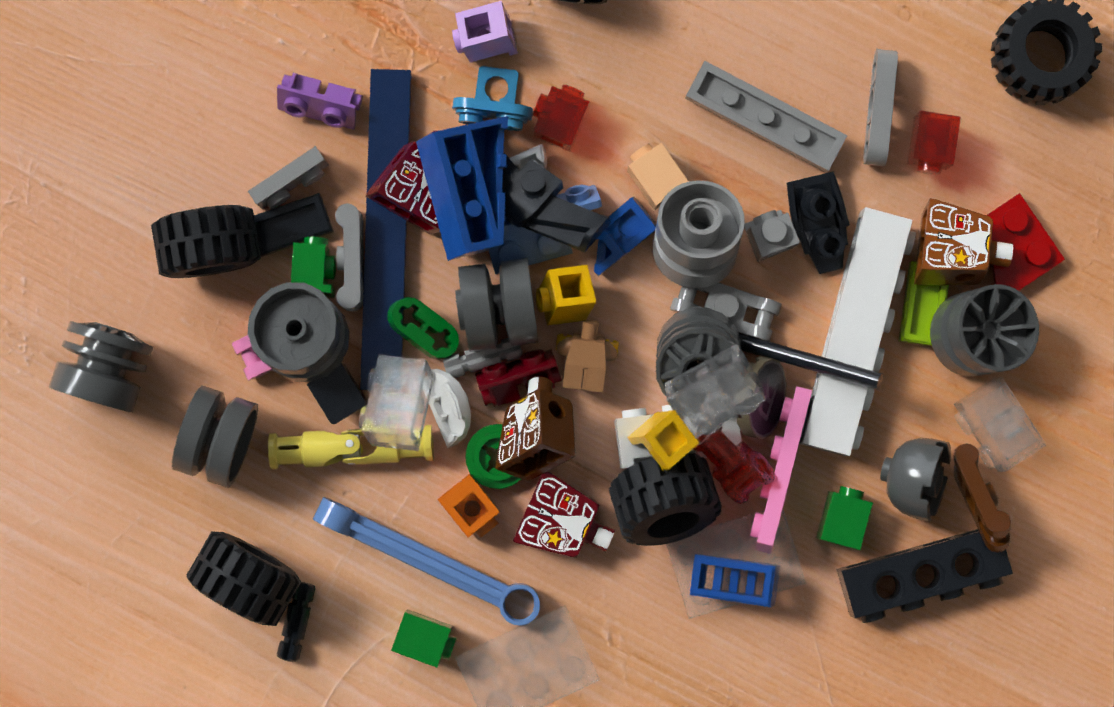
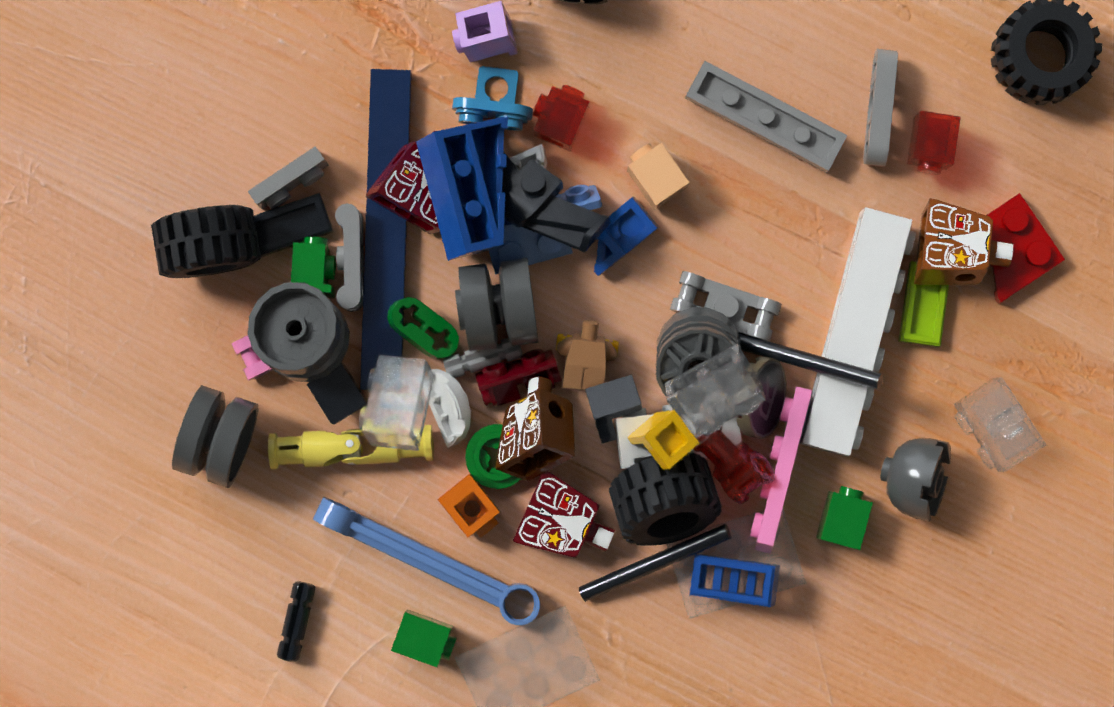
dark grey wheel [49,321,154,413] -> none
black tyre [186,532,301,626] -> none
medium lavender hinge [277,73,363,130] -> none
yellow brick [536,265,596,326] -> none
light grey wheel [653,180,745,288] -> none
light grey brick [744,210,800,262] -> none
black connector [786,171,850,274] -> none
black brick [836,529,1013,623] -> none
dark grey wheel [930,284,1039,377] -> none
reddish brown plate [954,444,1011,552] -> none
none -> black bar [579,524,732,602]
none -> black panel [585,374,642,444]

